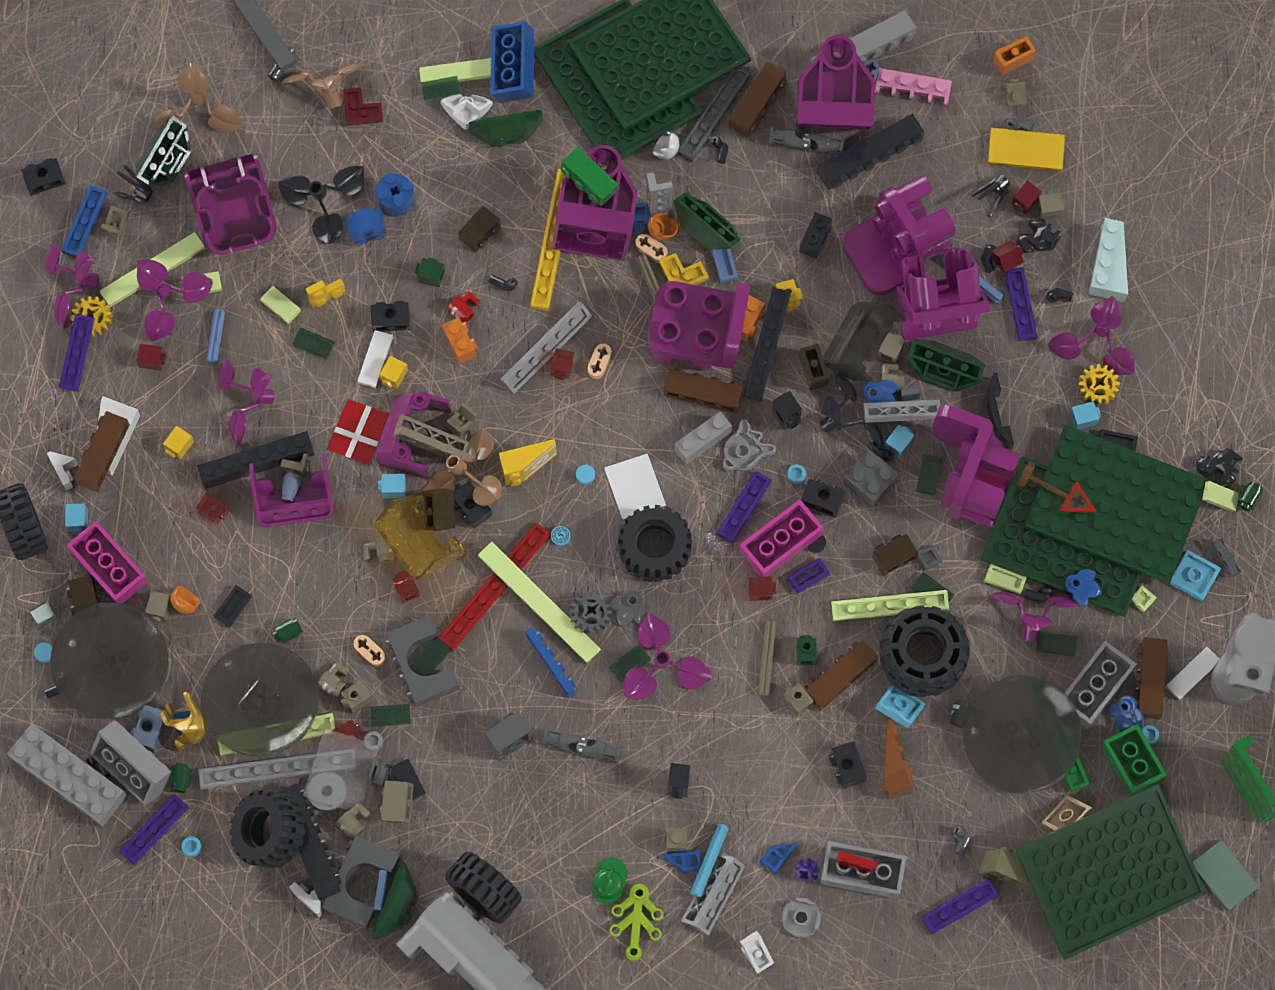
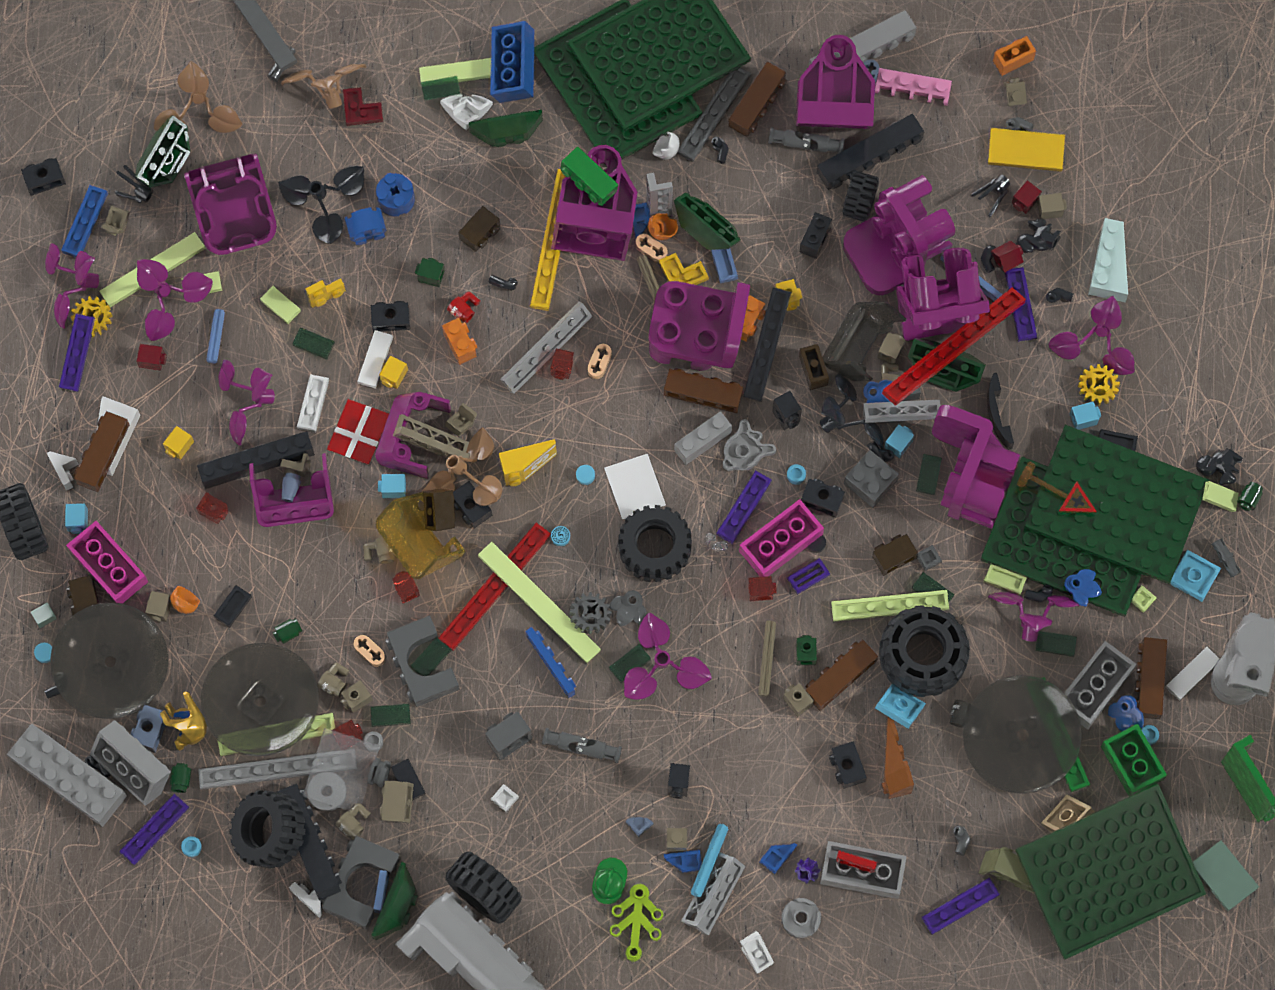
none -> white tile [297,374,329,433]
none -> white tile [491,784,519,812]
none -> sand blue tile [626,817,653,837]
none -> black tyre [842,171,879,222]
none -> red plate [882,287,1026,406]

